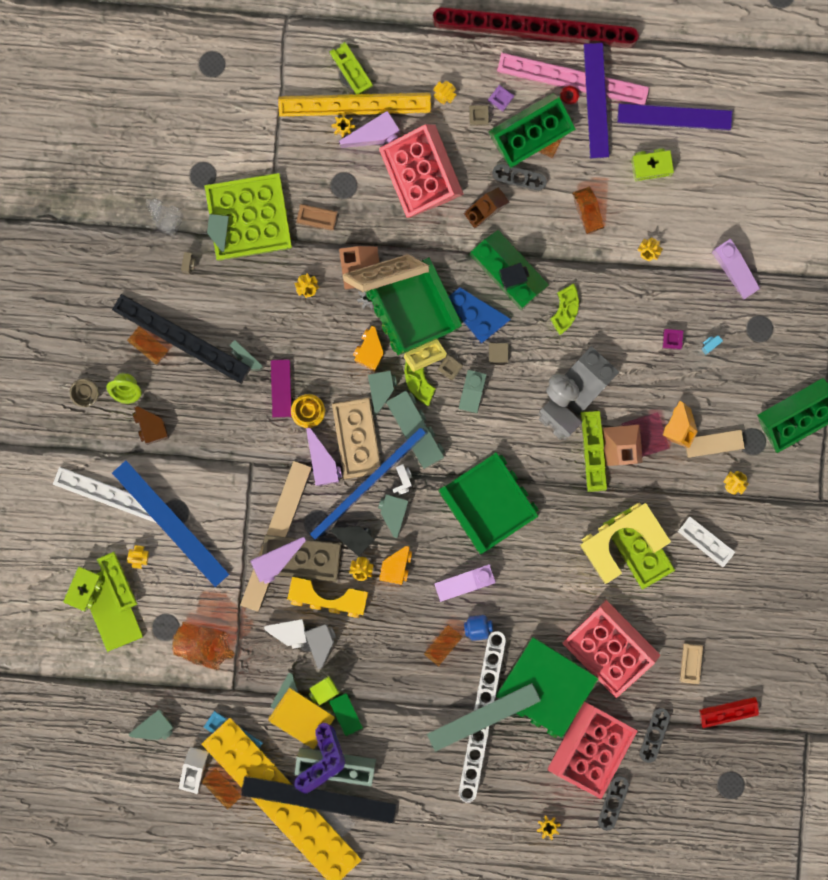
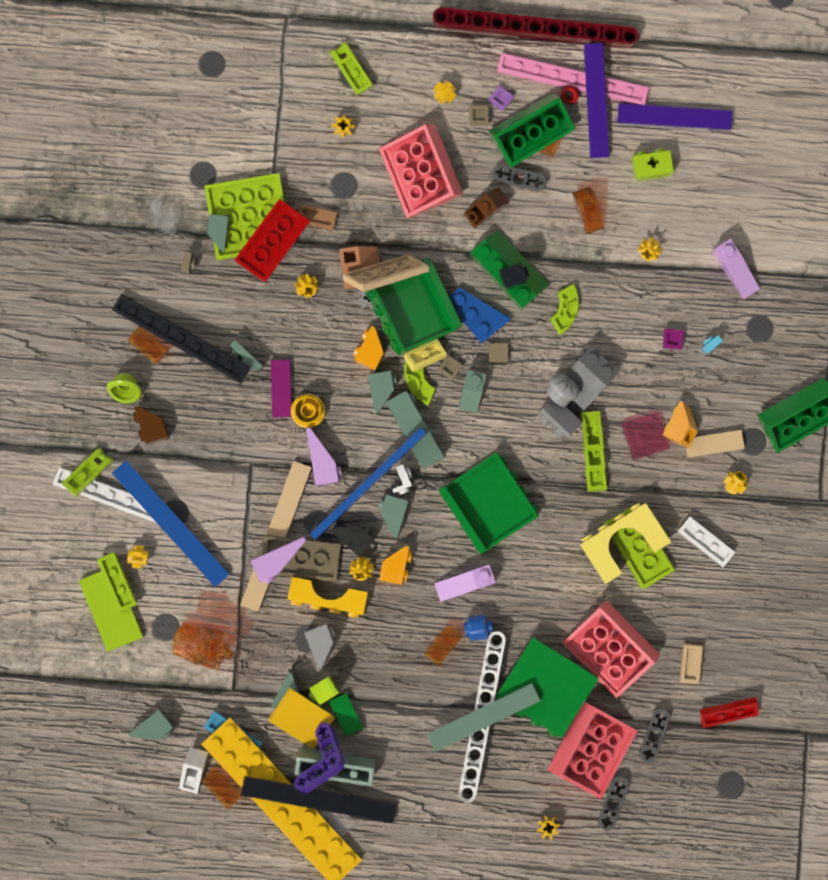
lime brick [63,567,103,612] -> none
dark tan hair [69,378,99,407] -> none
white slope [264,619,307,649] -> none
yellow tile [278,93,431,117] -> none
tan tile [332,398,381,480] -> none
lavender slope [339,111,400,148] -> none
nougat slope [602,425,643,466] -> none
none -> lime plate [62,448,114,497]
none -> red plate [234,199,310,283]

